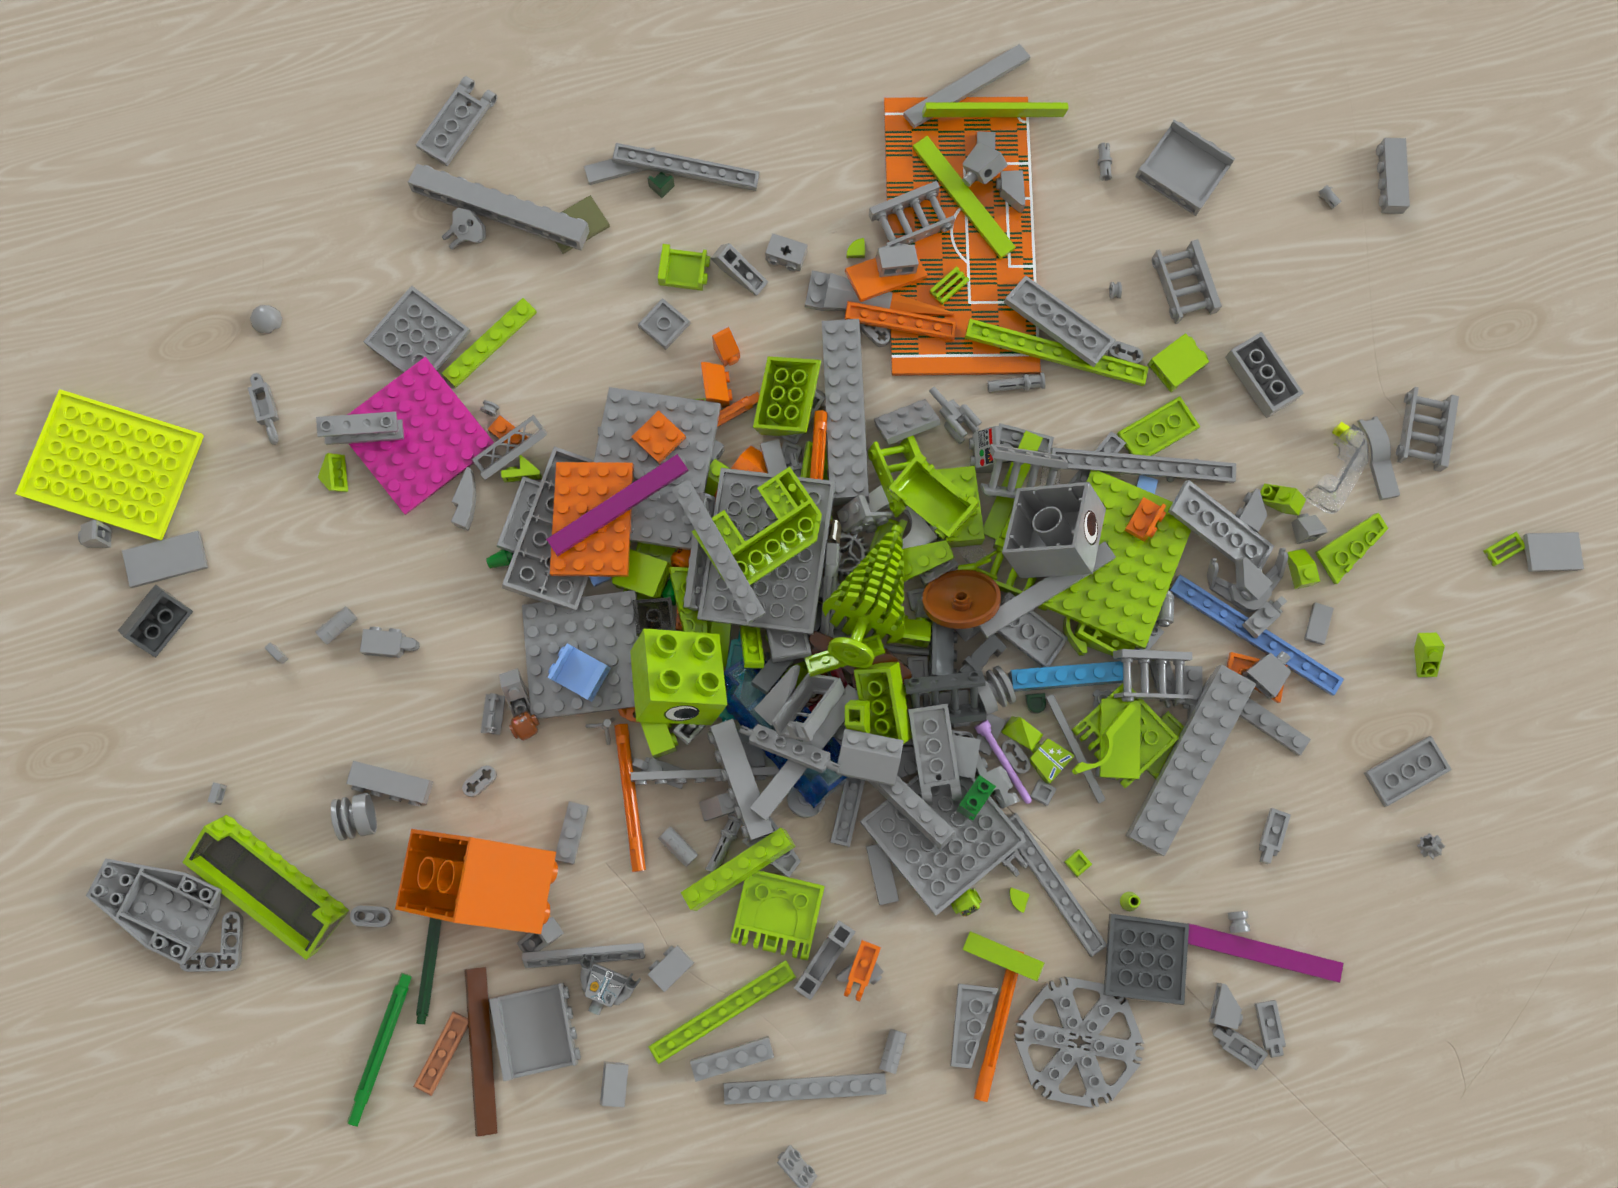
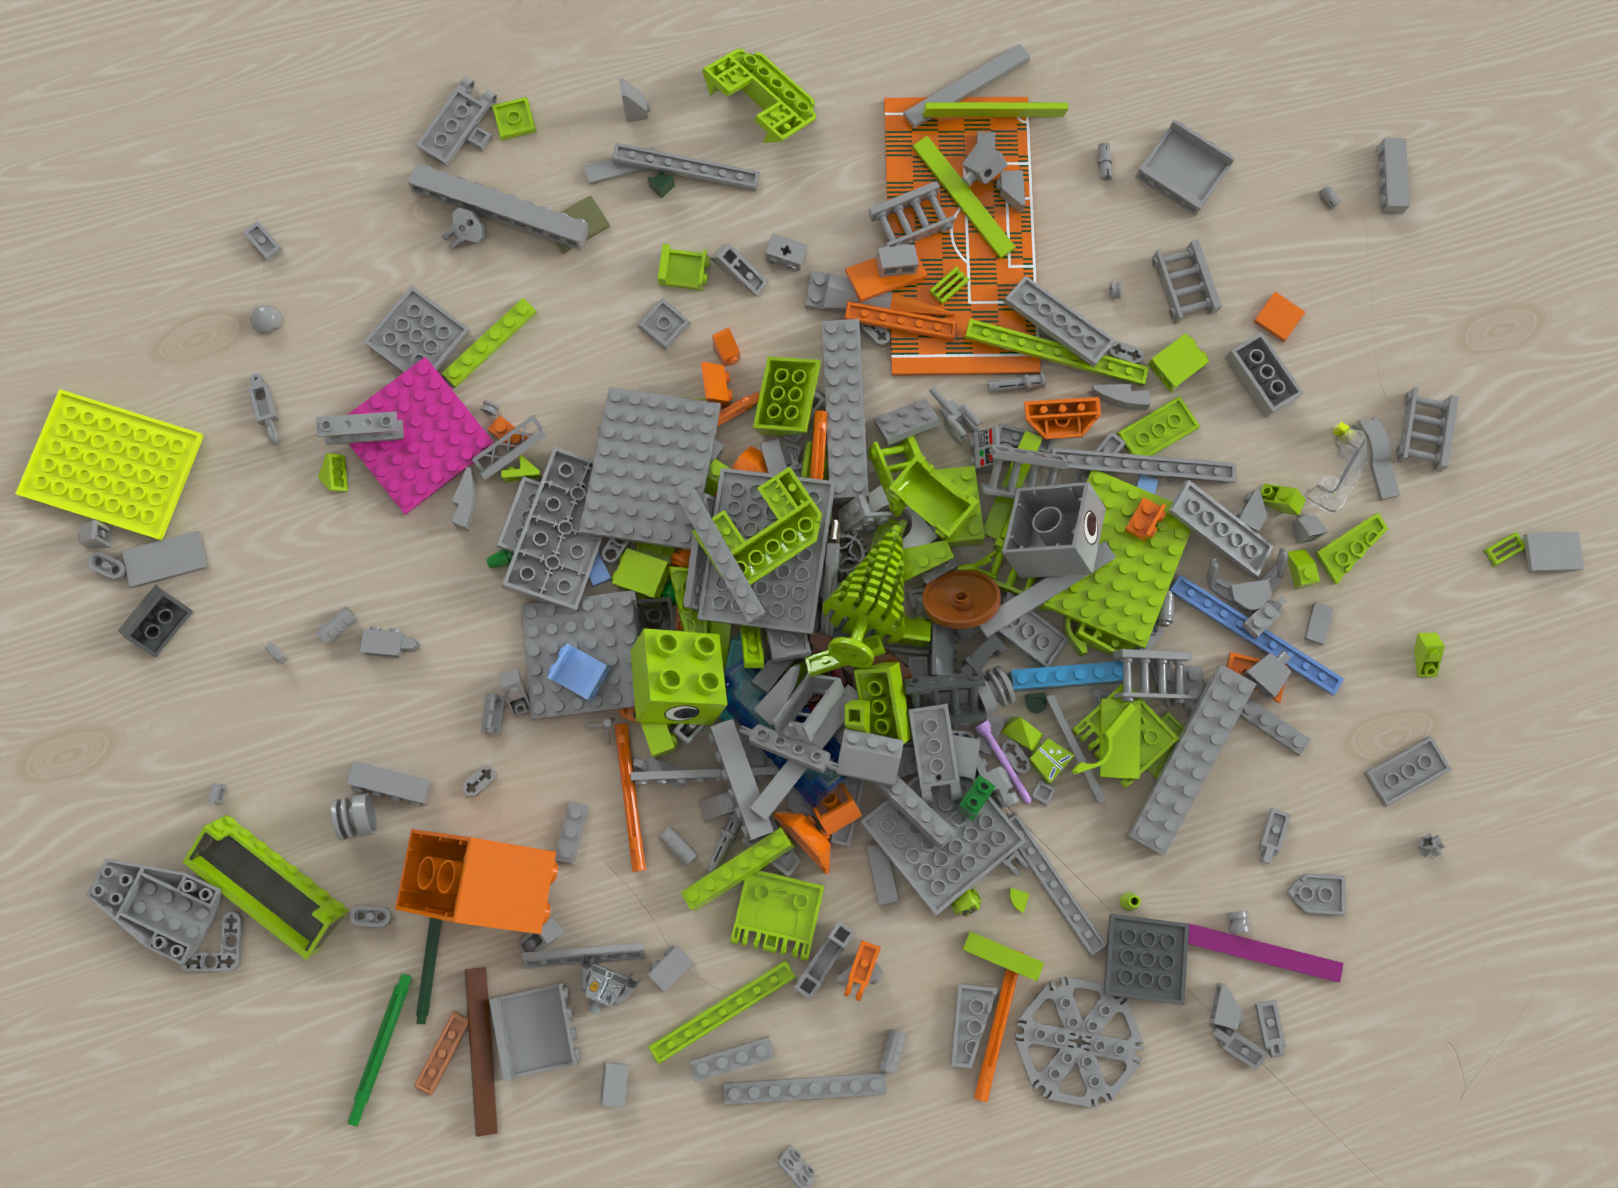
dark orange head [509,711,540,741] -> none
magenta tile [546,454,688,556] -> none
orange plate [550,462,634,577] -> none
orange plate [631,410,686,464] -> none
lime tile [846,238,865,258] -> none
lime tile [1064,849,1092,877] -> none
light grey slope [1235,556,1273,601] -> none
none -> light grey plate [87,552,126,580]
none -> light grey plate [243,221,283,261]
none -> light grey tile [466,125,492,151]
none -> lime tile [492,97,536,141]
none -> light grey slope [619,78,651,122]
none -> lime slope [702,48,816,143]
none -> orange wedge [773,811,830,875]
none -> orange slope [807,778,862,836]
none -> orange wedge [1024,397,1101,440]
none -> light grey slope [1090,384,1151,410]
none -> orange tile [1253,292,1305,342]
none -> light grey tile [1286,873,1345,916]

